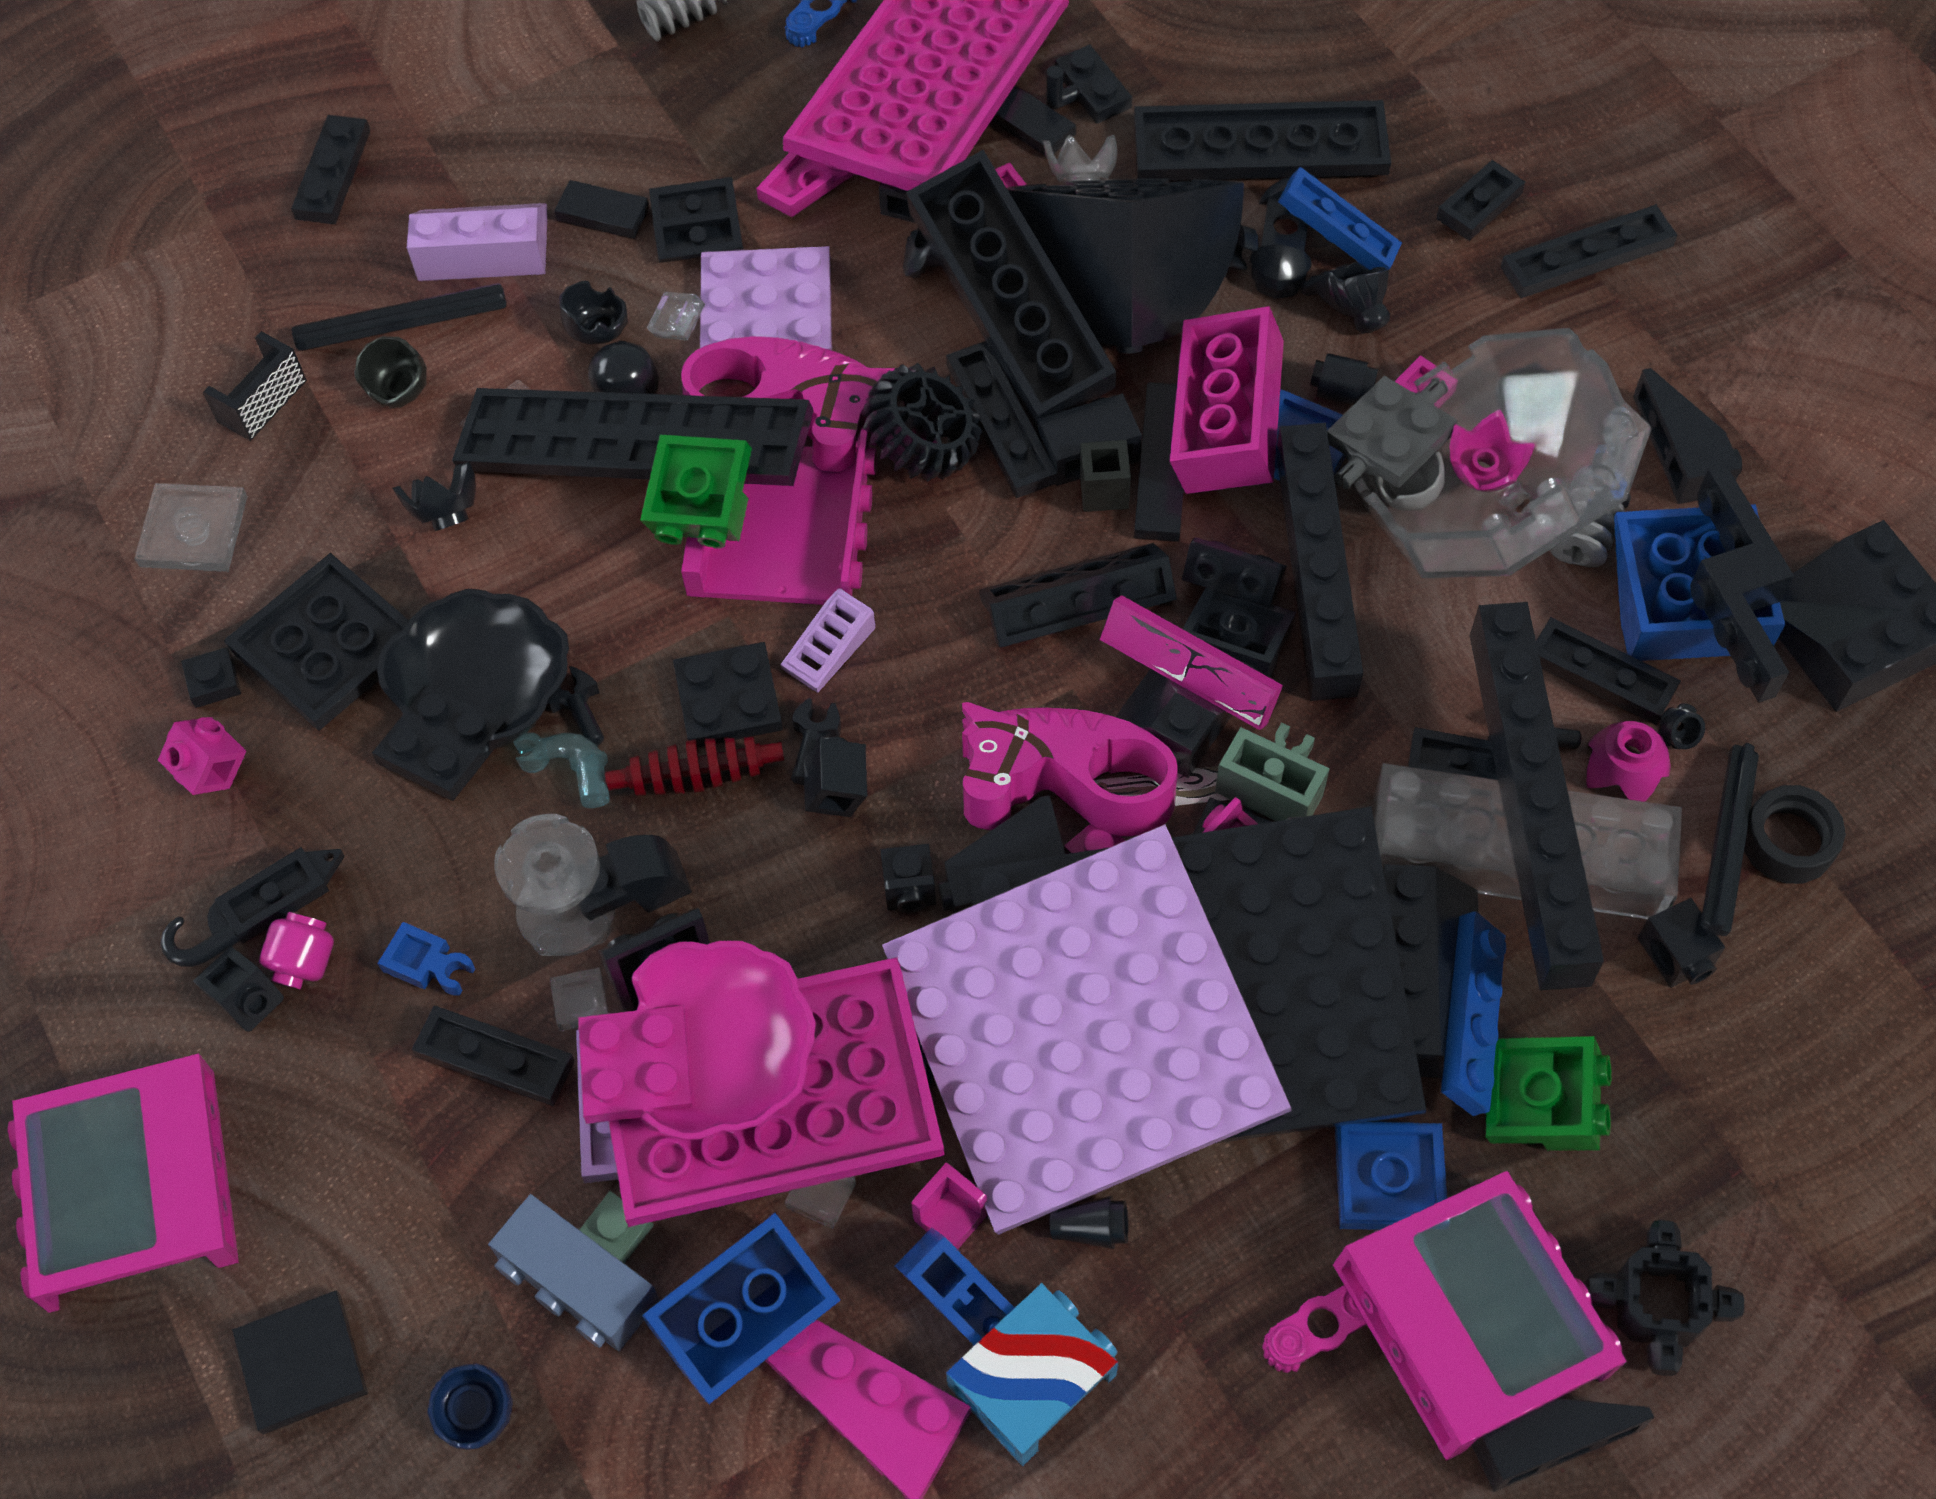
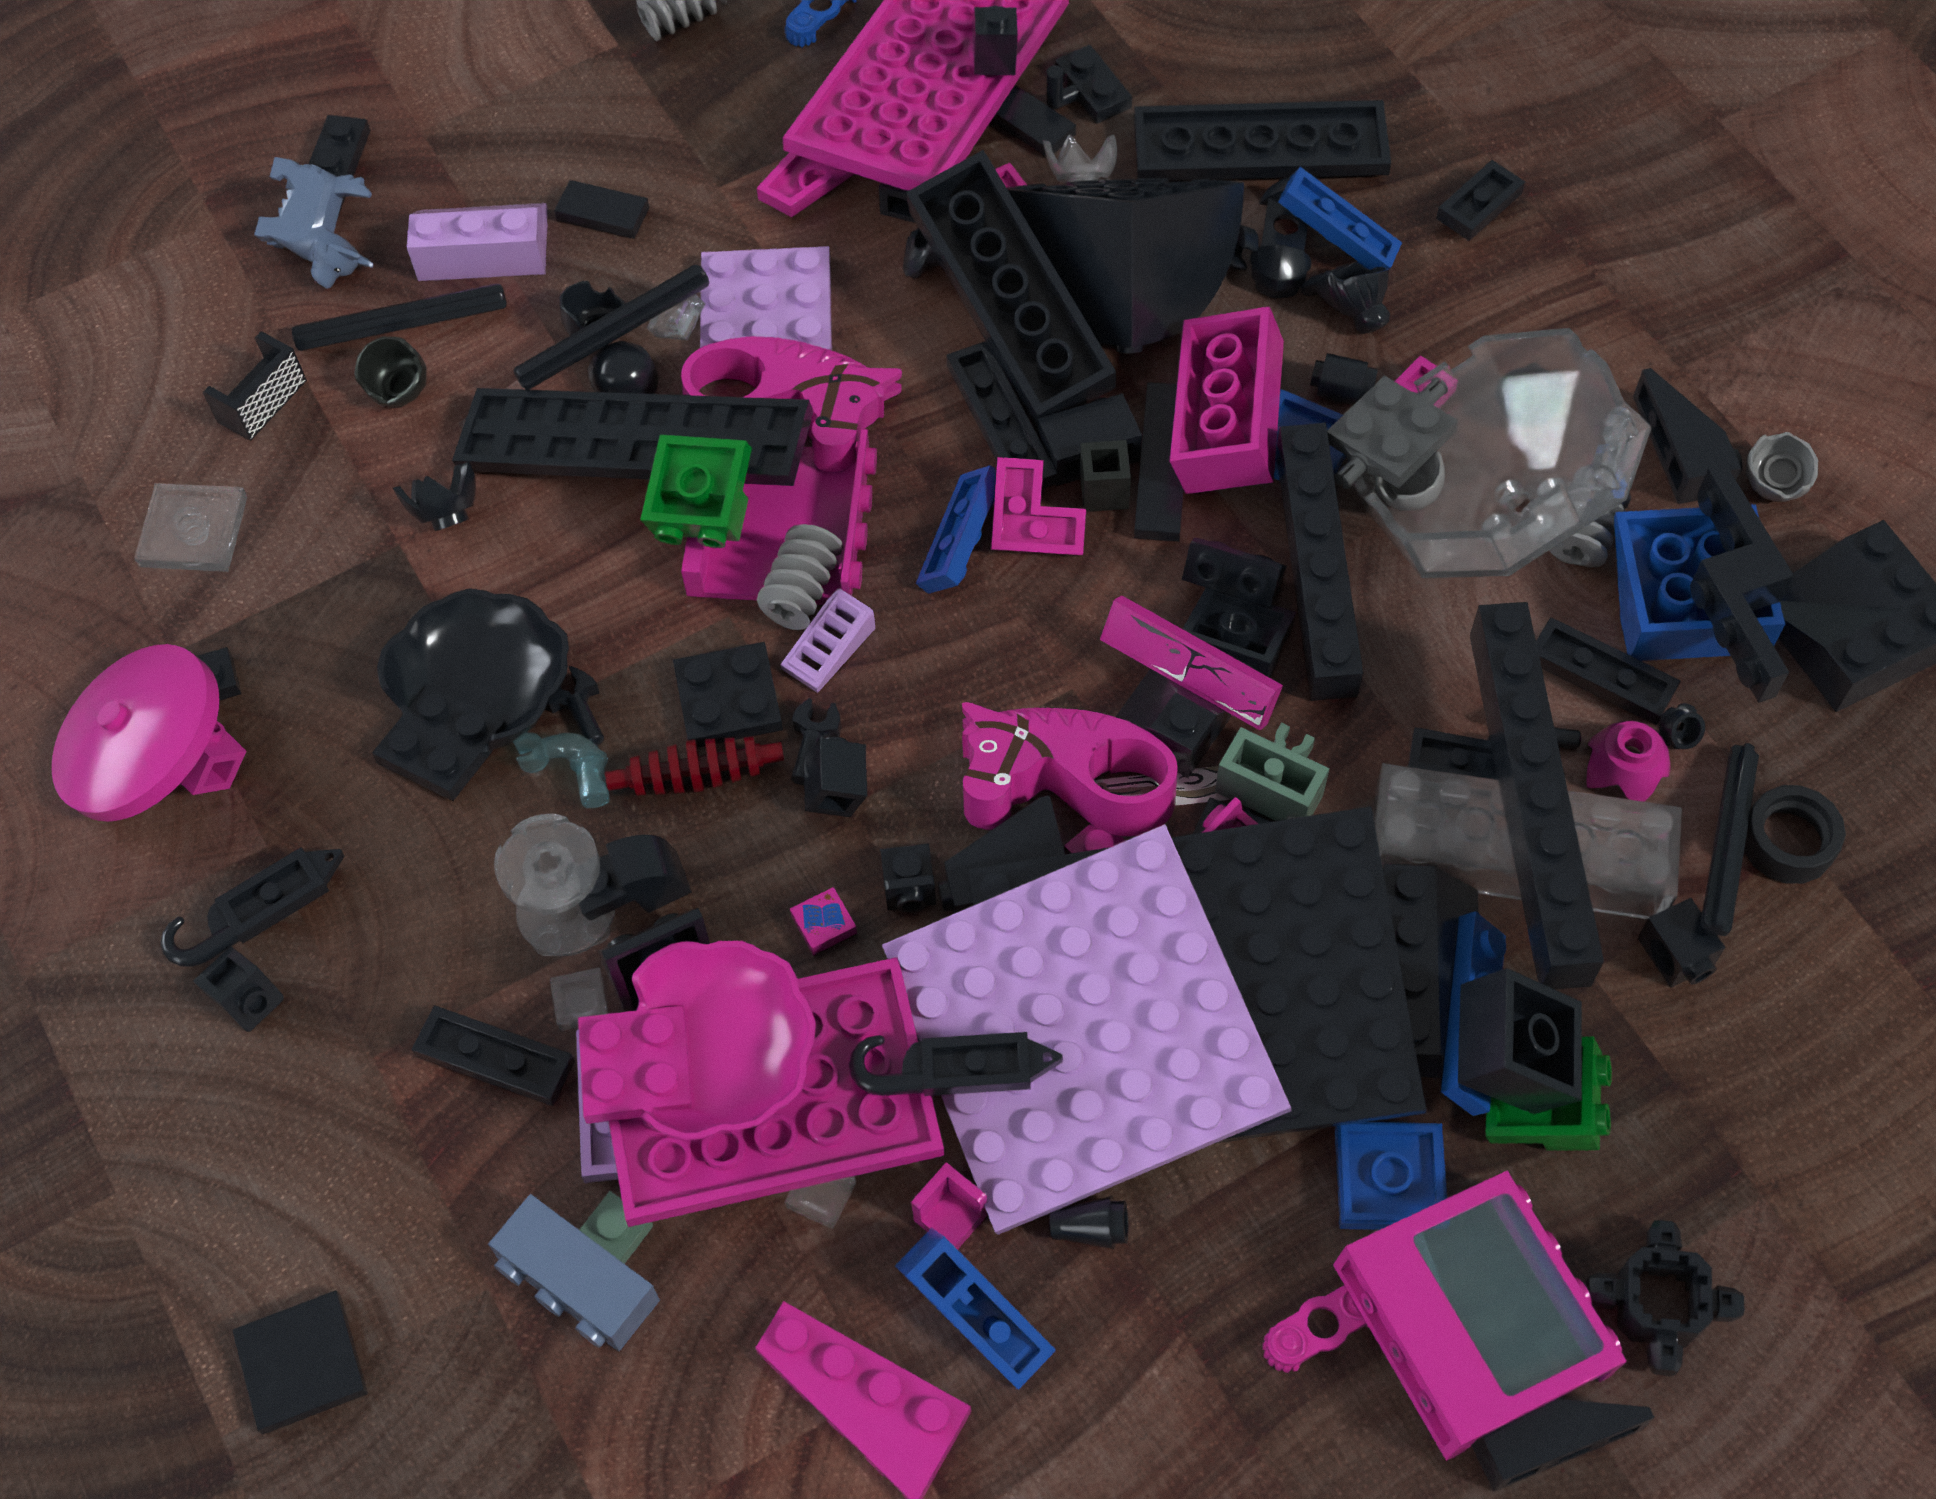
panel [8,1054,239,1313] -> none
black plate [224,553,409,731] -> none
dark pink head [259,912,334,989] -> none
blue plate [377,922,476,996] -> none
dark blue hair [427,1363,513,1449] -> none
blue slope [642,1213,841,1405] -> none
black slope [649,177,743,263] -> none
black gear [862,362,983,482] -> none
panel [946,1283,1118,1466] -> none
black fence [979,543,1177,648] -> none
dark pink piece [1450,410,1535,492] -> none
black plate [1500,205,1677,299] -> none
none -> dark pink dish [52,644,219,821]
none -> sand blue animal [254,157,374,289]
none -> black axle [513,265,710,390]
none -> light grey piece [757,524,843,630]
none -> dark pink tile [790,887,857,955]
none -> black plate [849,1032,1063,1096]
none -> blue plate [915,465,997,594]
none -> black slope [972,6,1018,75]
none -> dark pink plate [991,457,1086,556]
none -> black brick [1458,968,1582,1114]
none -> light grey hair [1746,432,1818,502]

